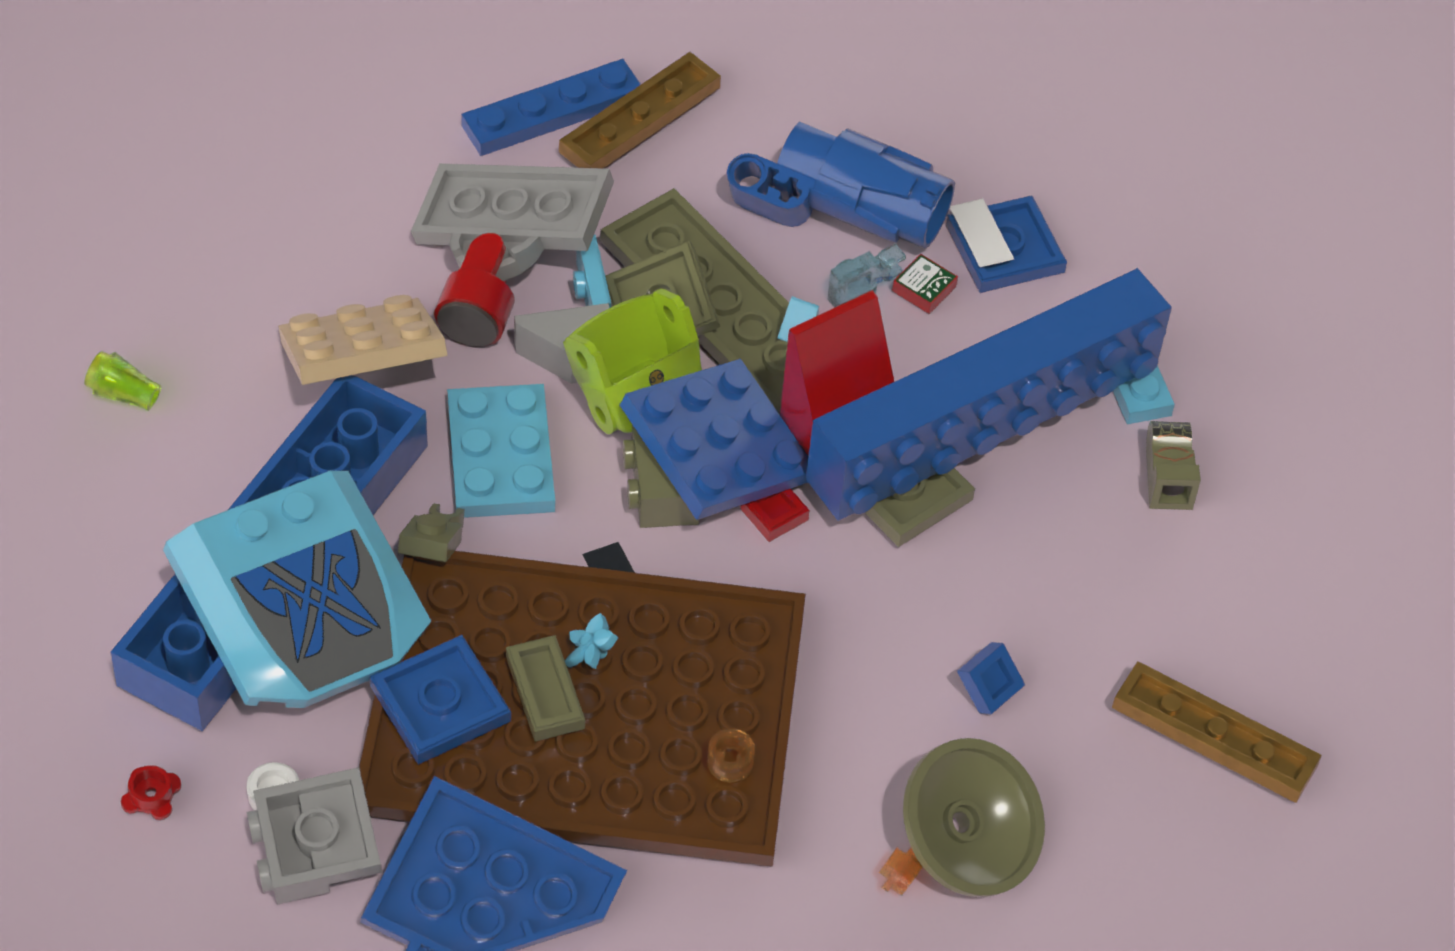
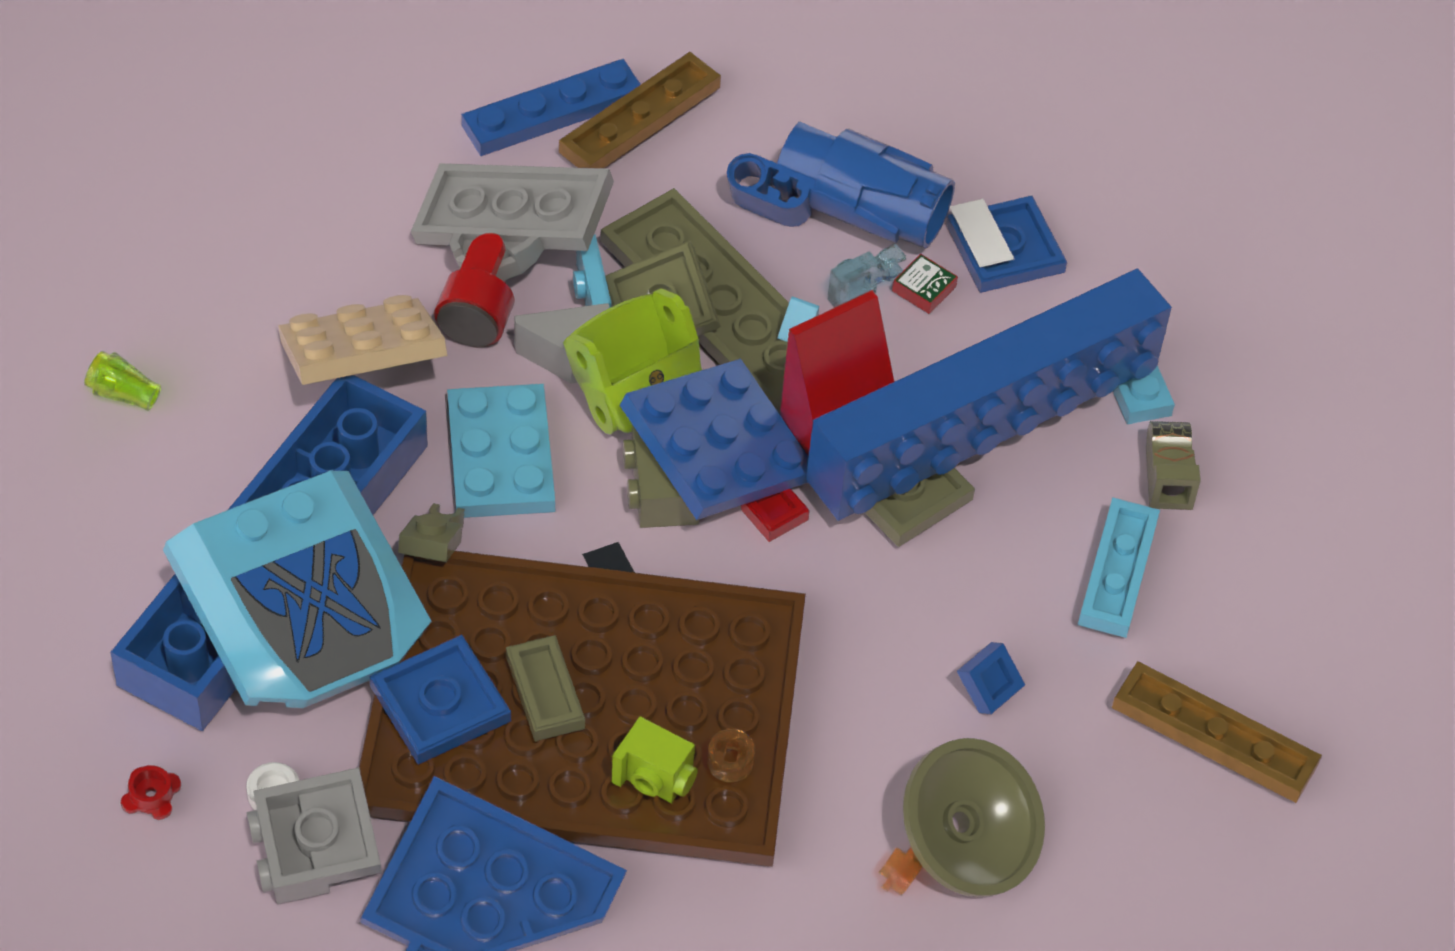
medium azure plant [565,613,618,669] -> none
none -> lime brick [612,717,698,803]
none -> medium azure plate [1078,497,1160,638]

